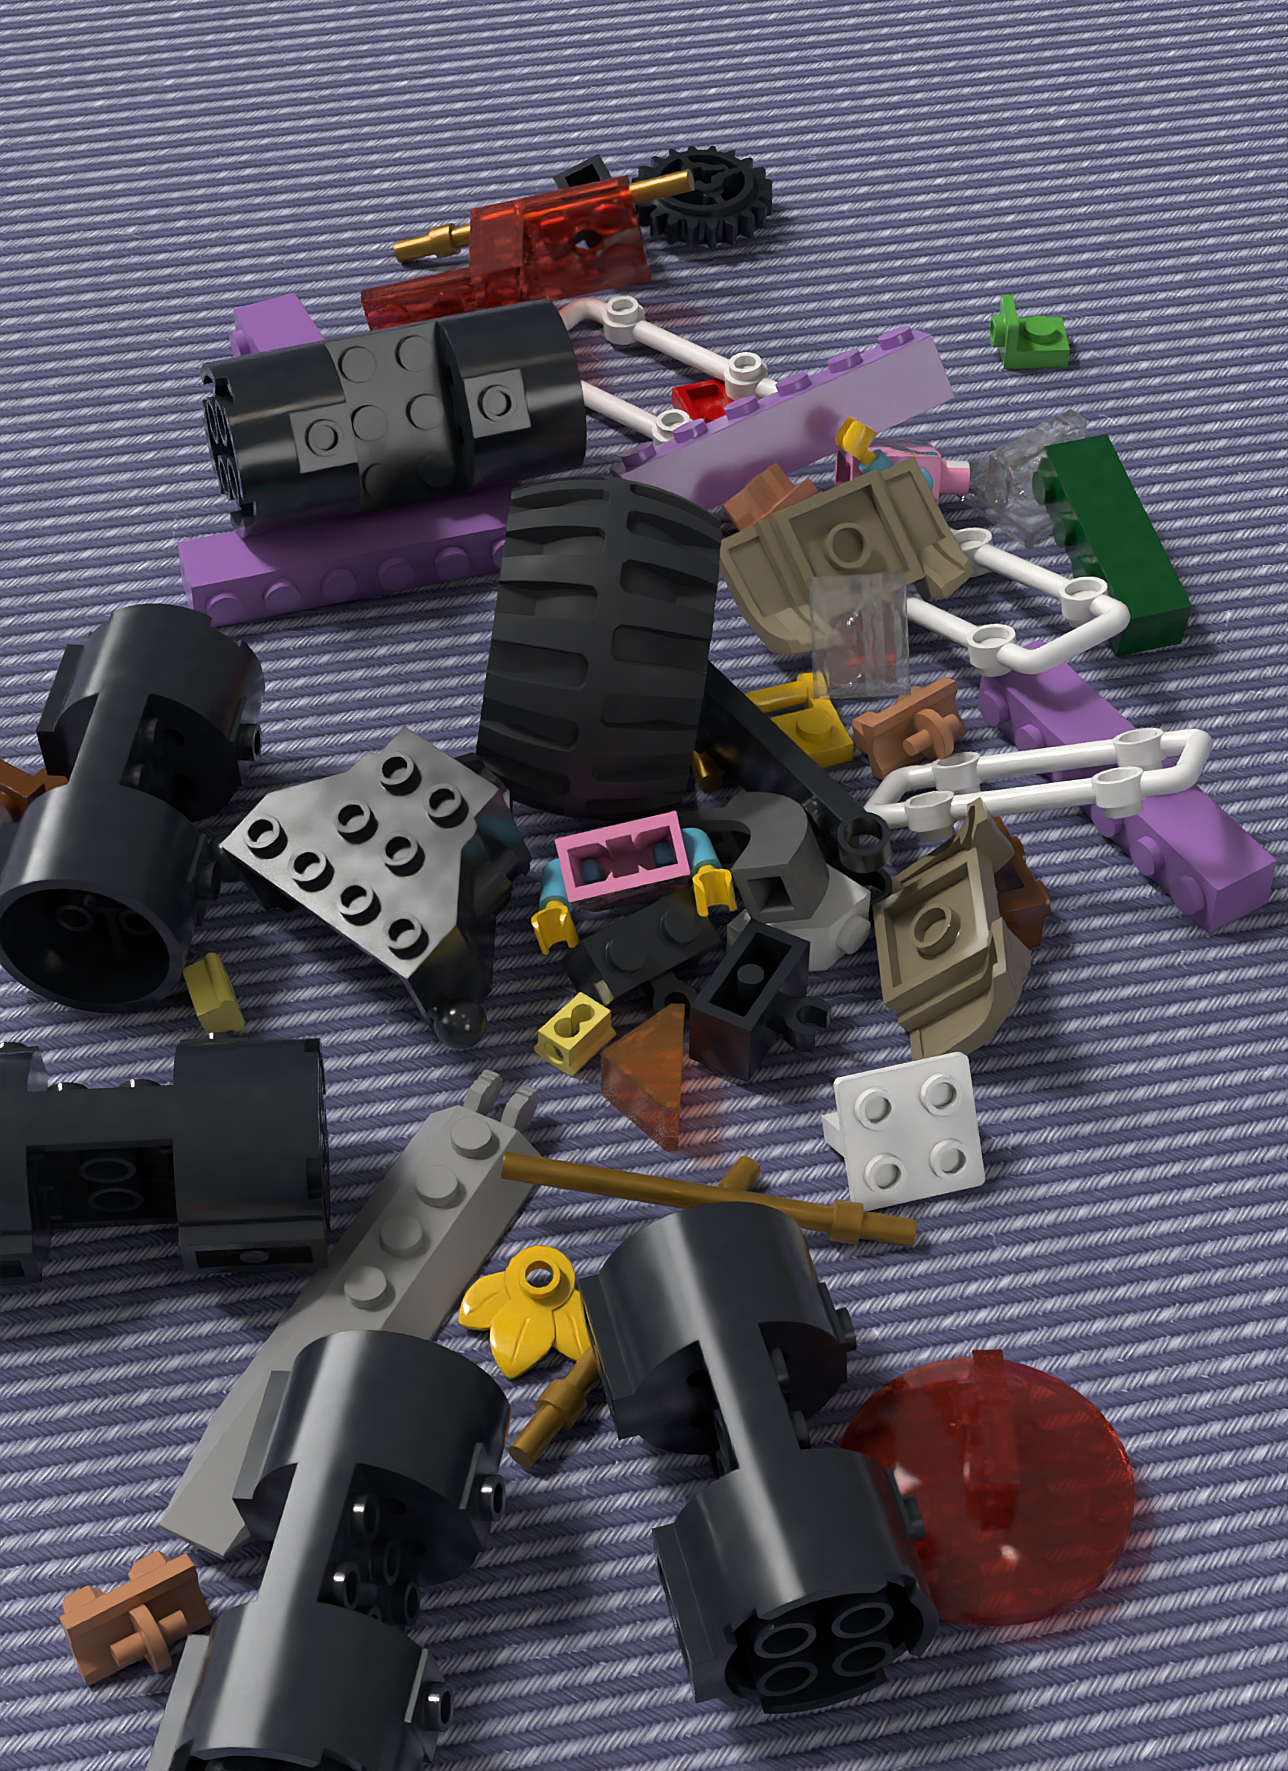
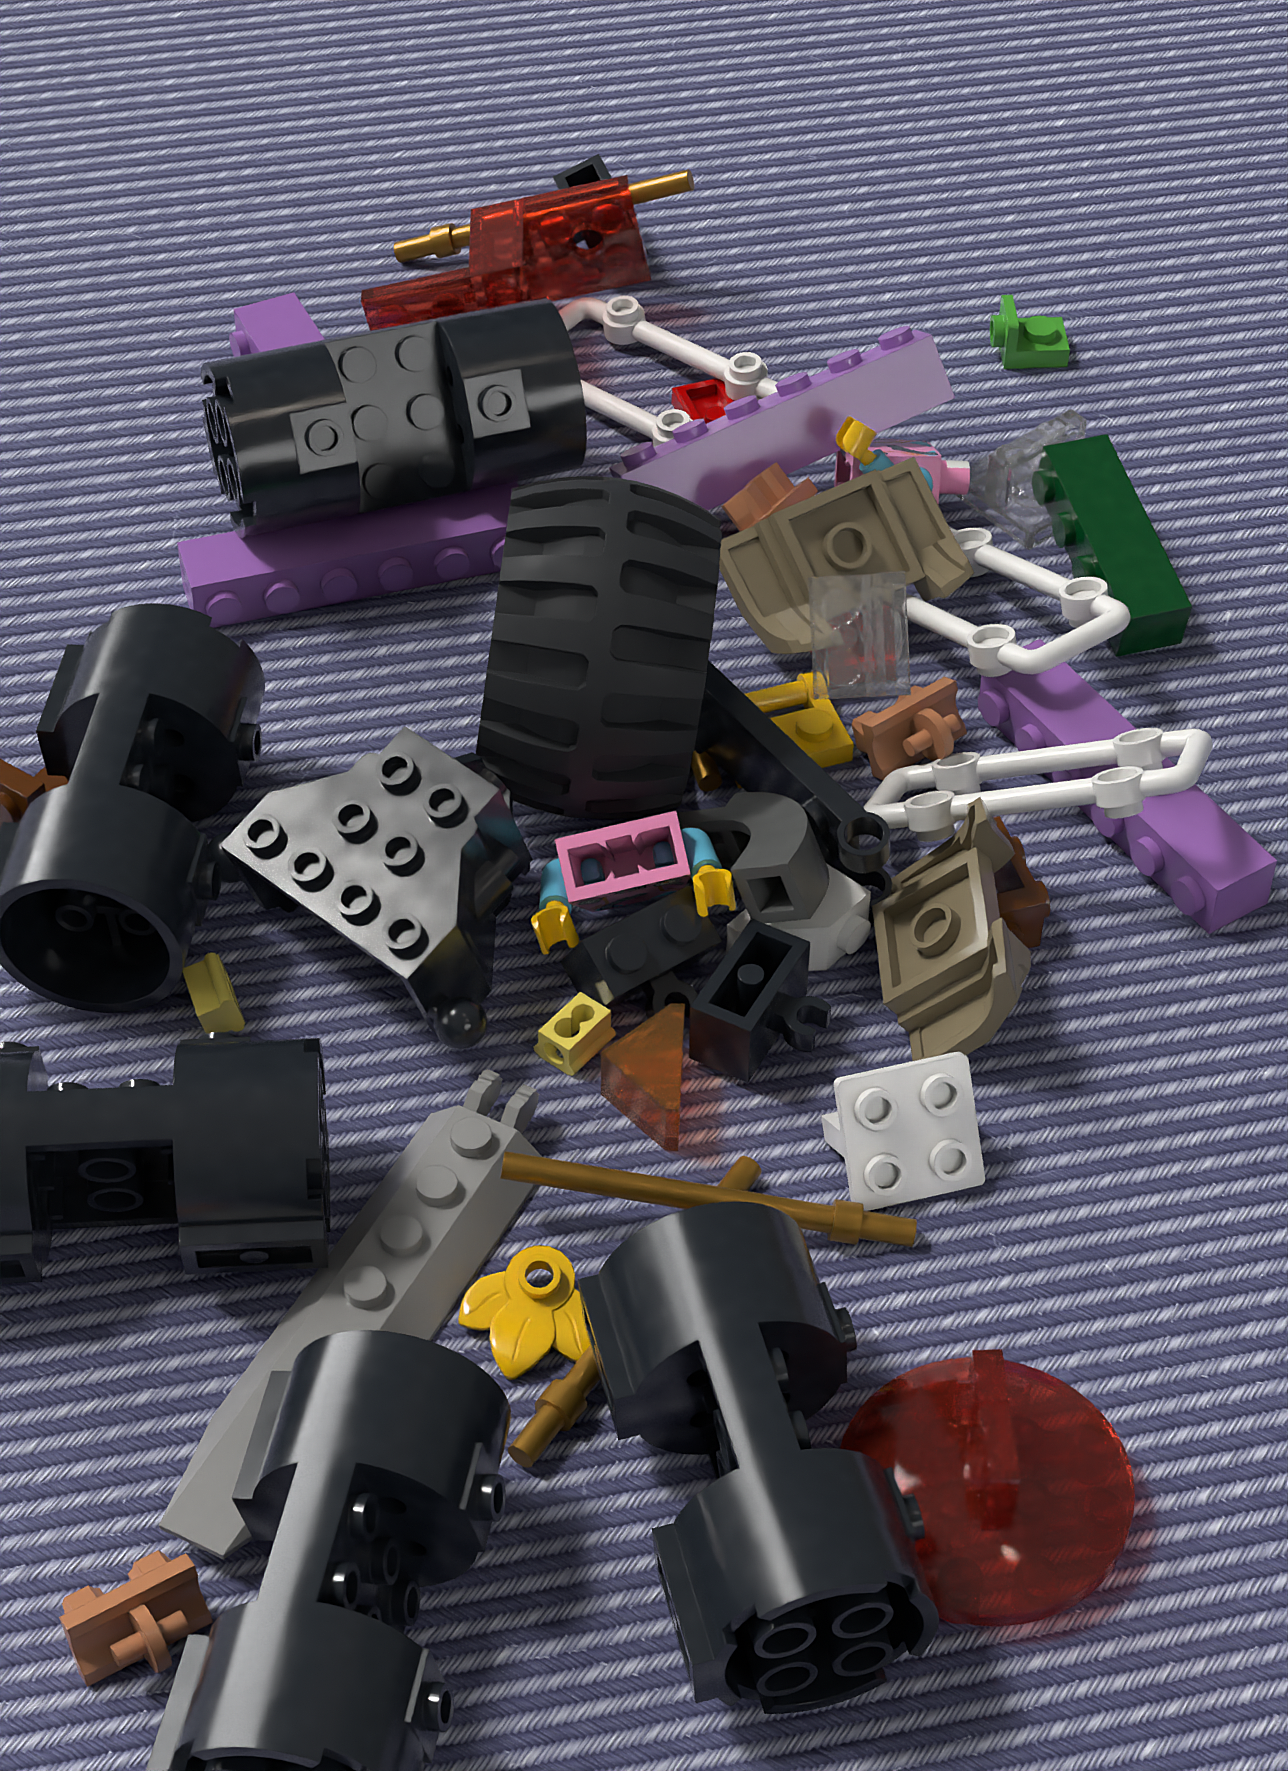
black gear [632,145,773,249] -> none

